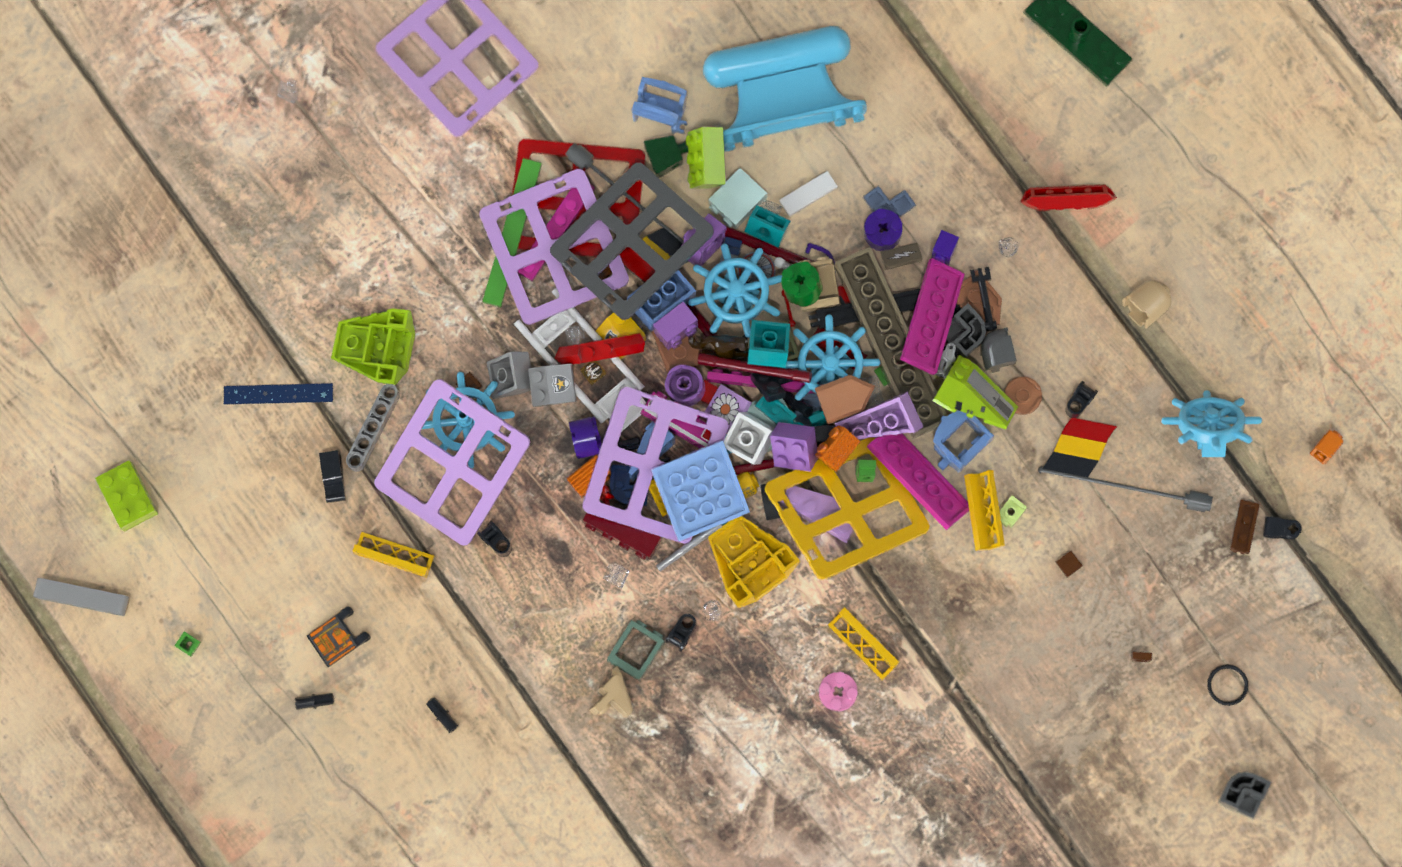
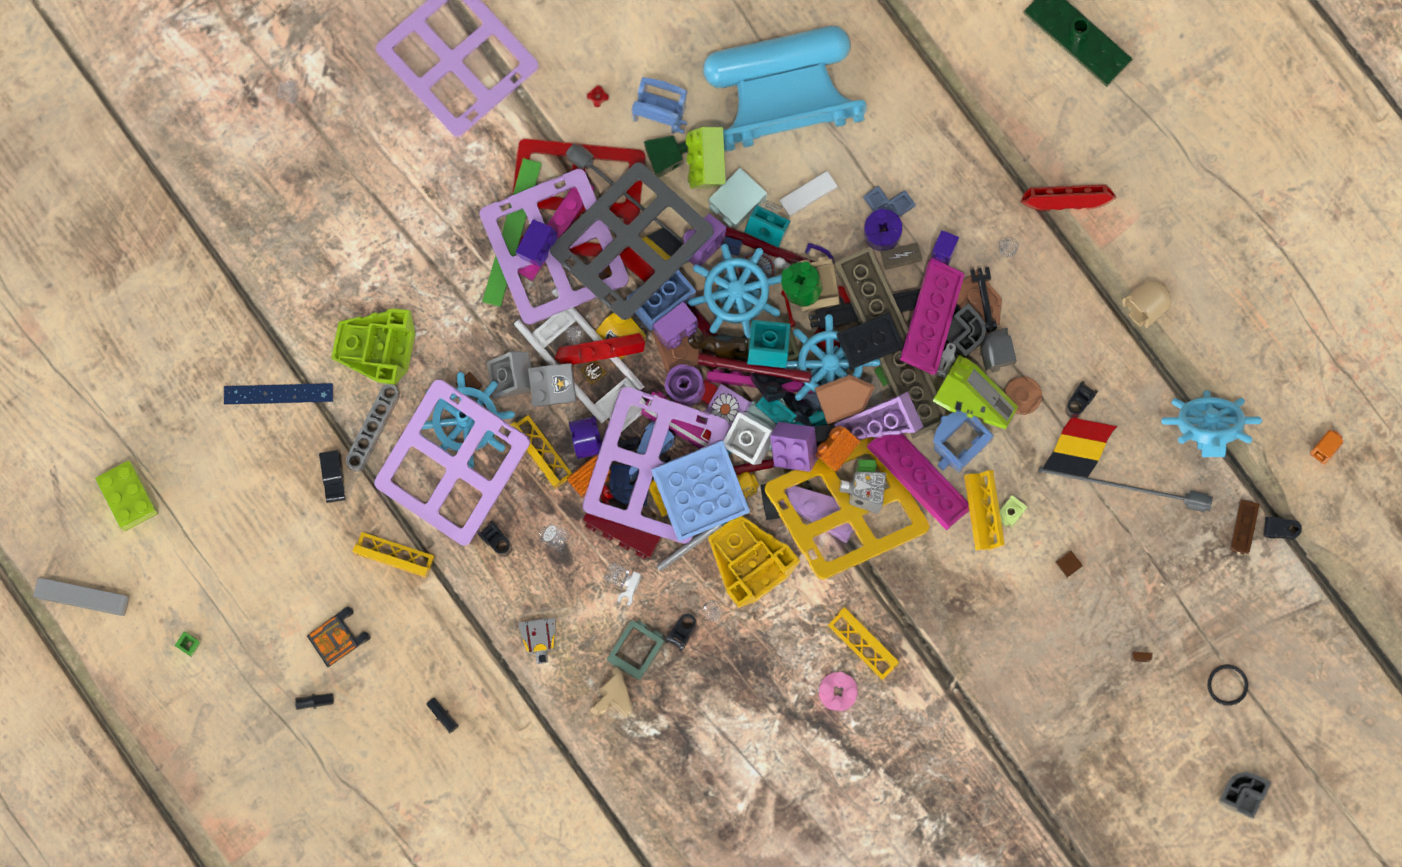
none -> yellow fence [510,415,572,489]
none -> dark purple brick [515,219,558,267]
none -> light grey torso [518,618,556,664]
none -> clear slope [539,523,570,553]
none -> red plate [587,85,609,108]
none -> white plate [618,572,641,606]
none -> black tile [836,313,904,370]
none -> light grey torso [839,472,886,514]

